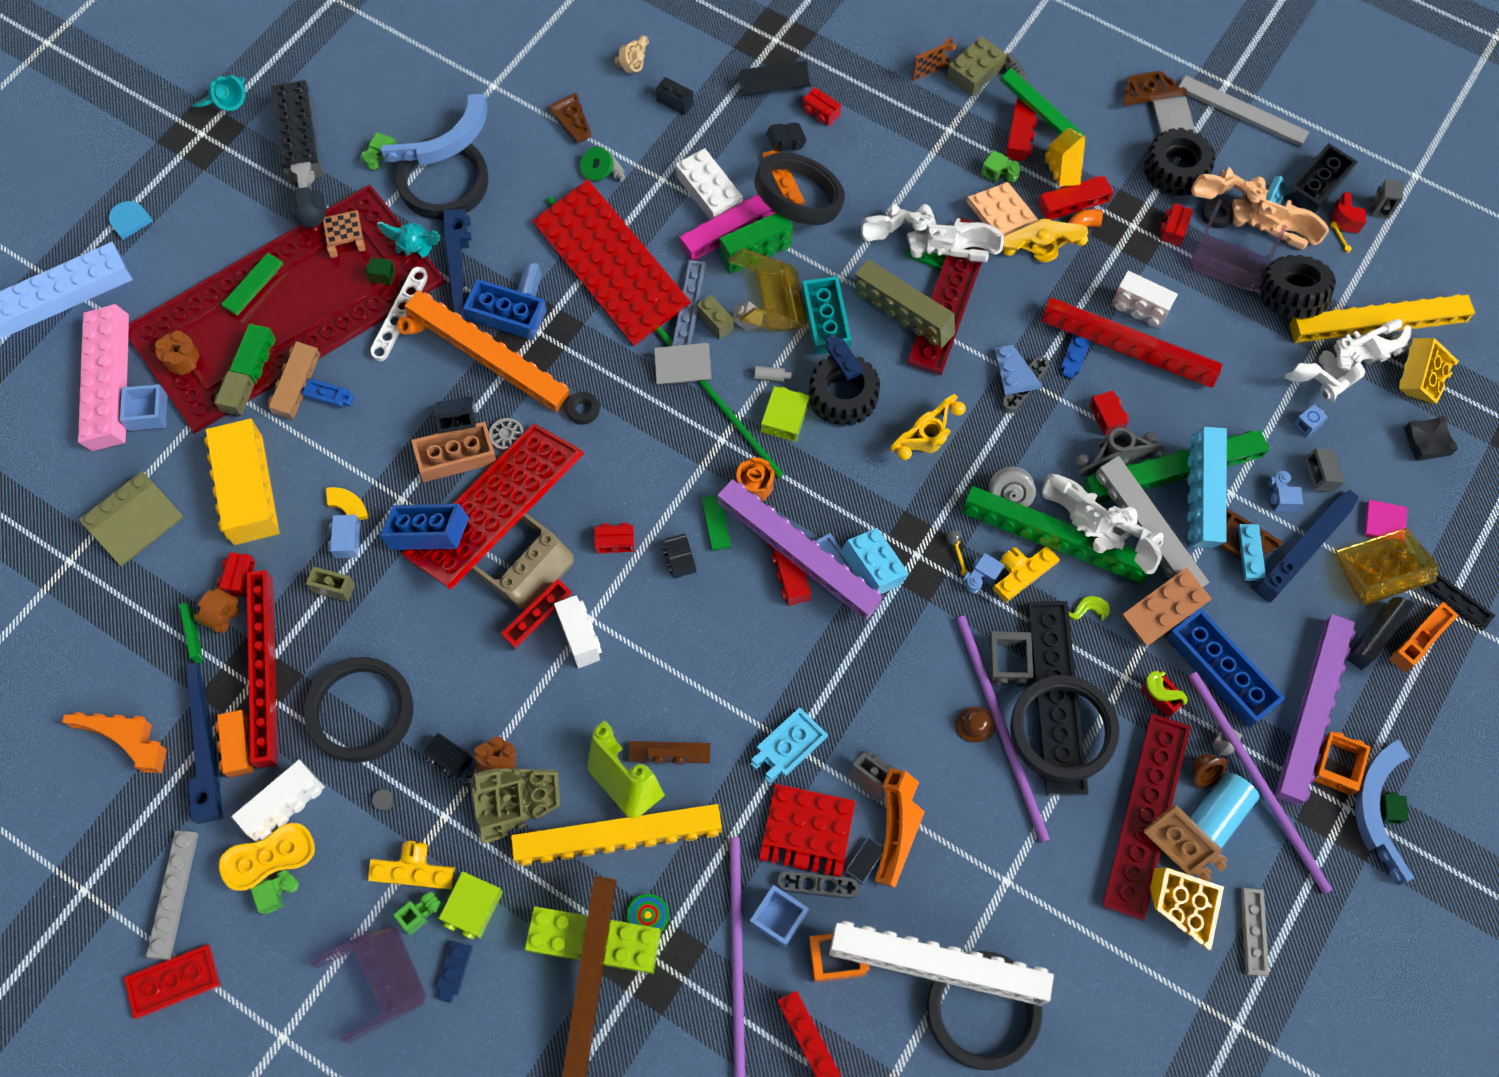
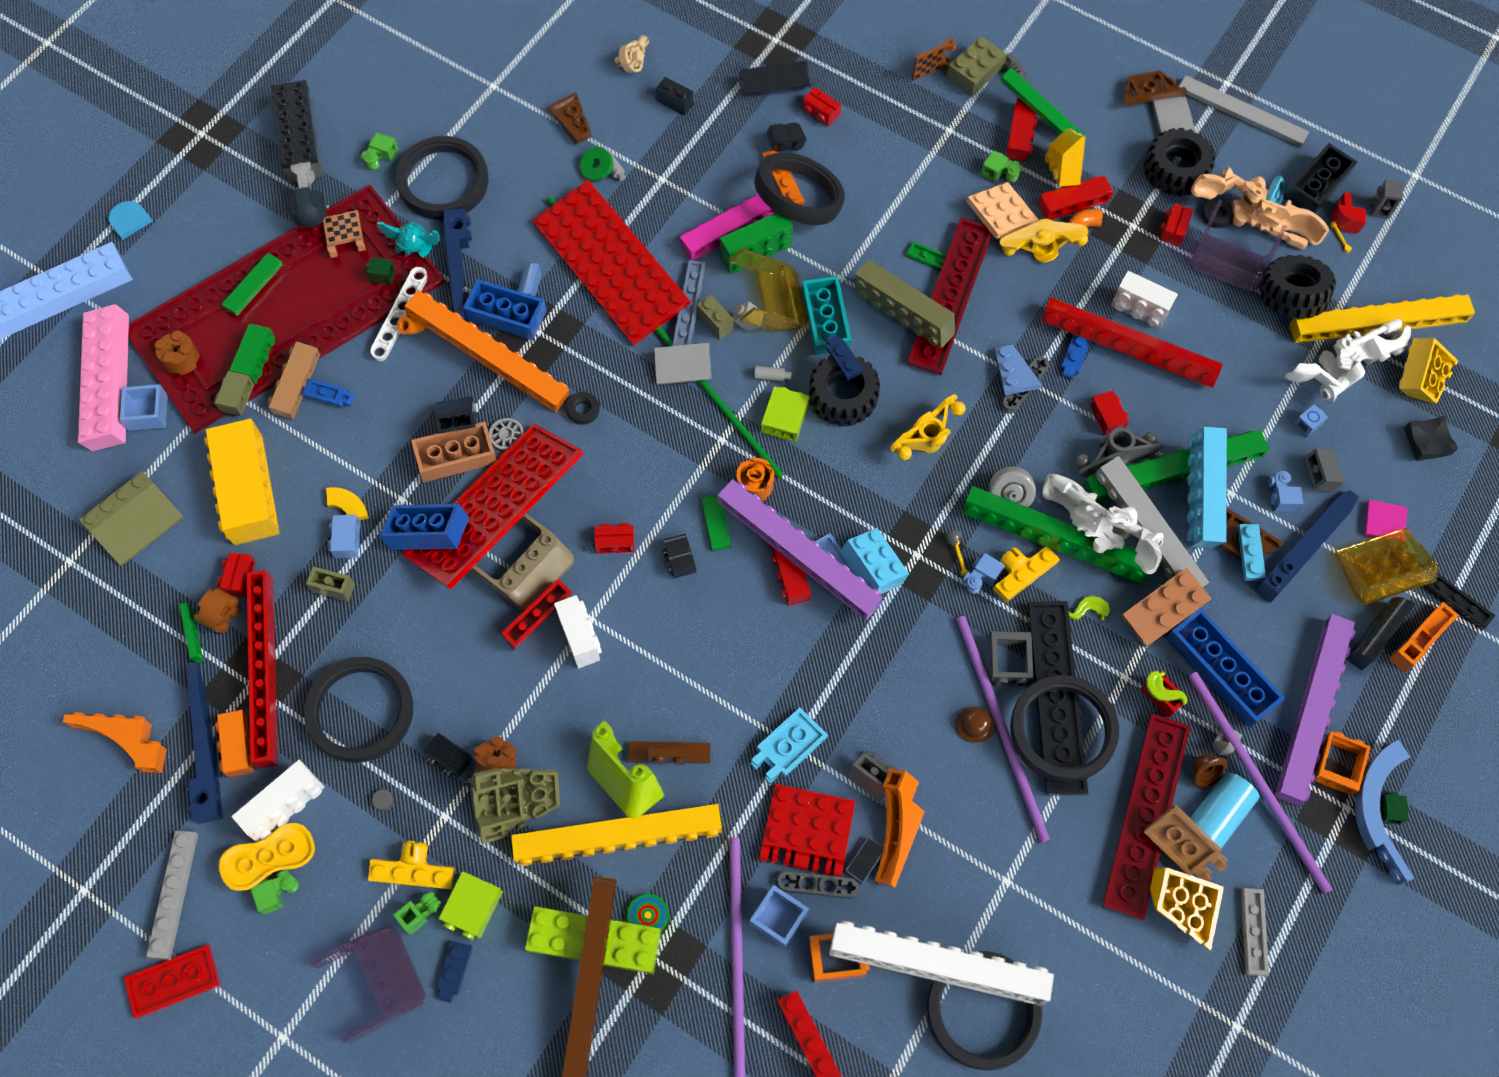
teal helmet [192,75,245,111] -> none
medium blue arch [381,94,488,165] -> none
white brick [676,148,743,220] -> none
white piece [861,203,1004,263] -> none

